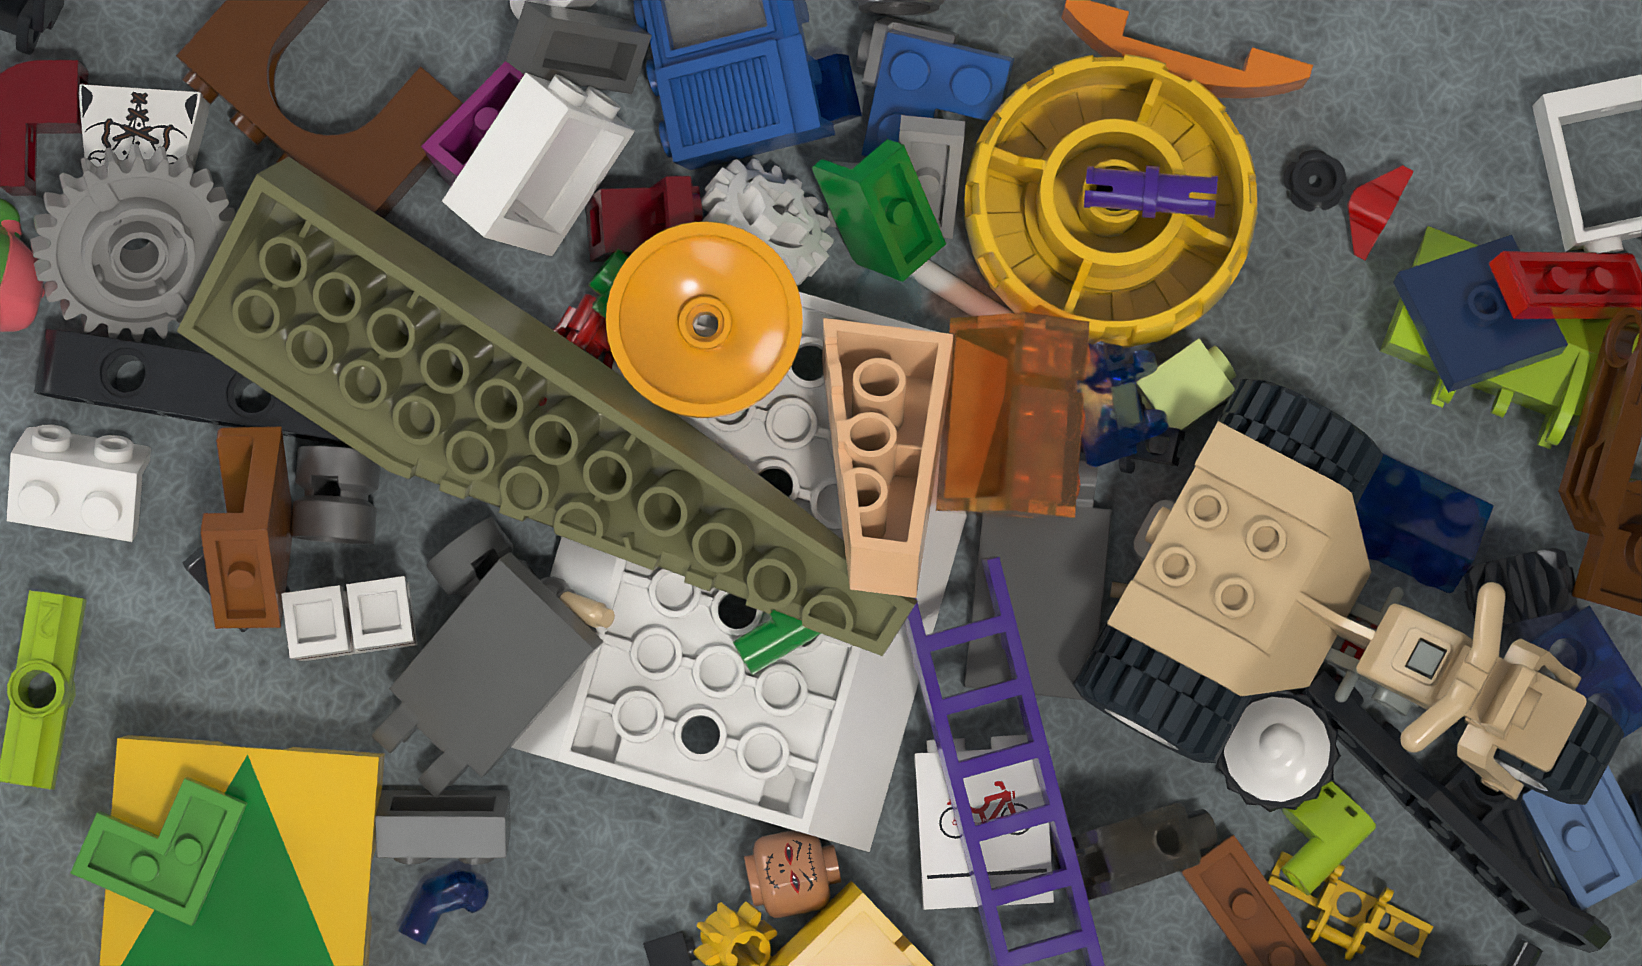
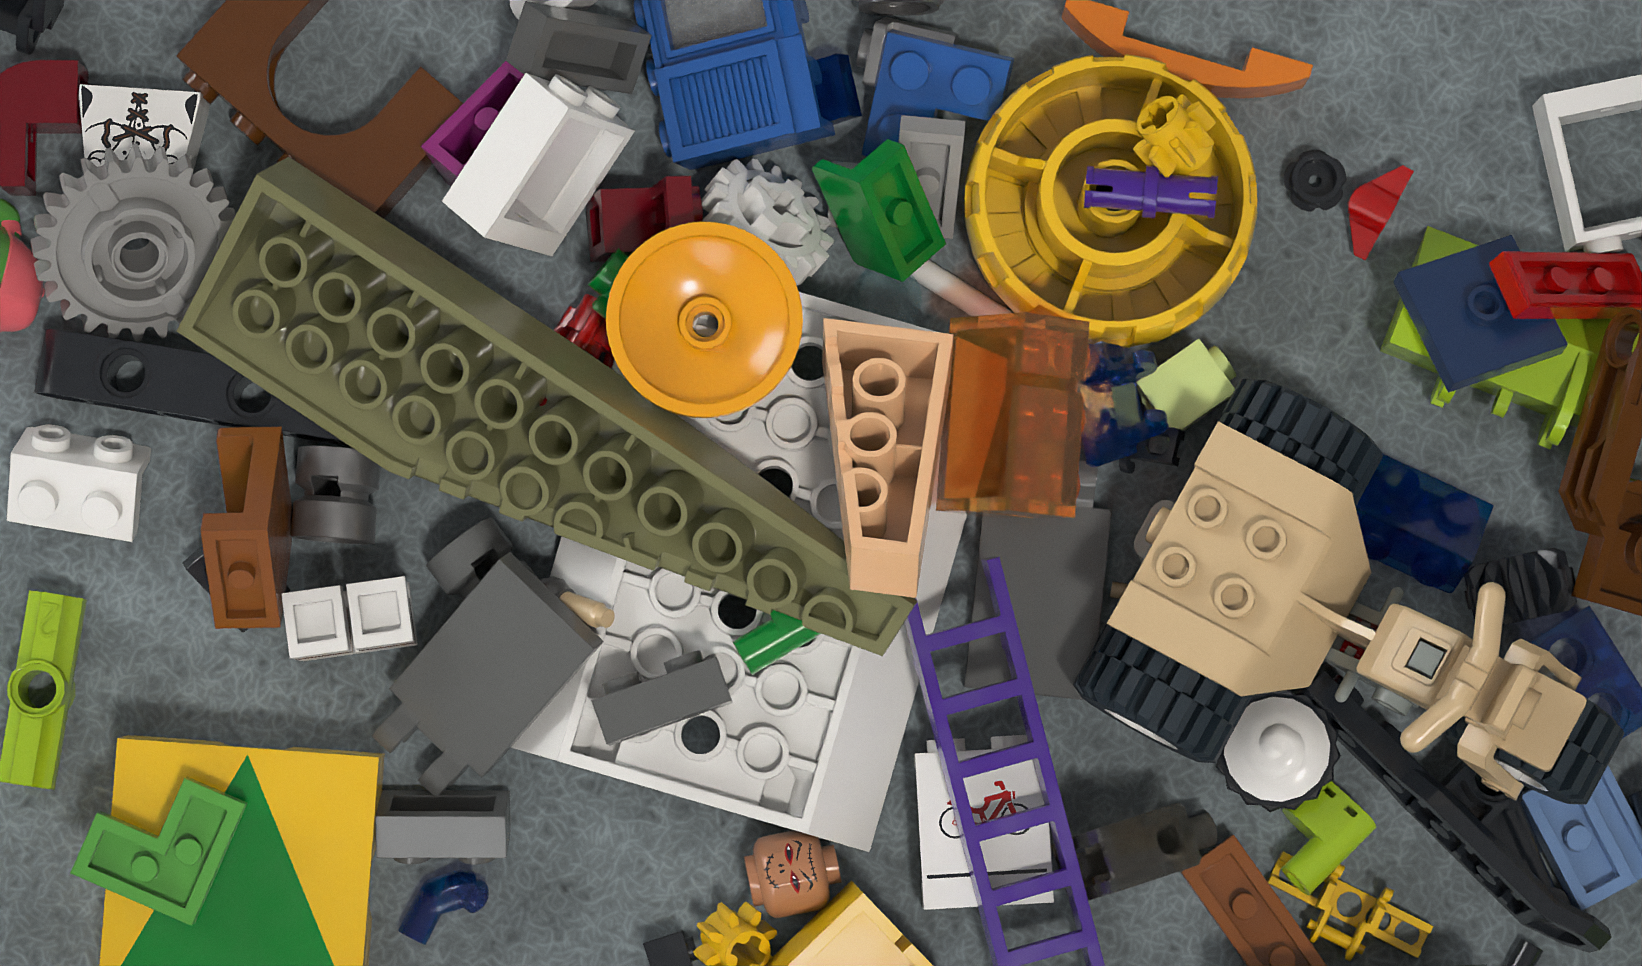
none -> dark grey piece [591,650,733,746]
none -> yellow gear [1133,94,1216,177]

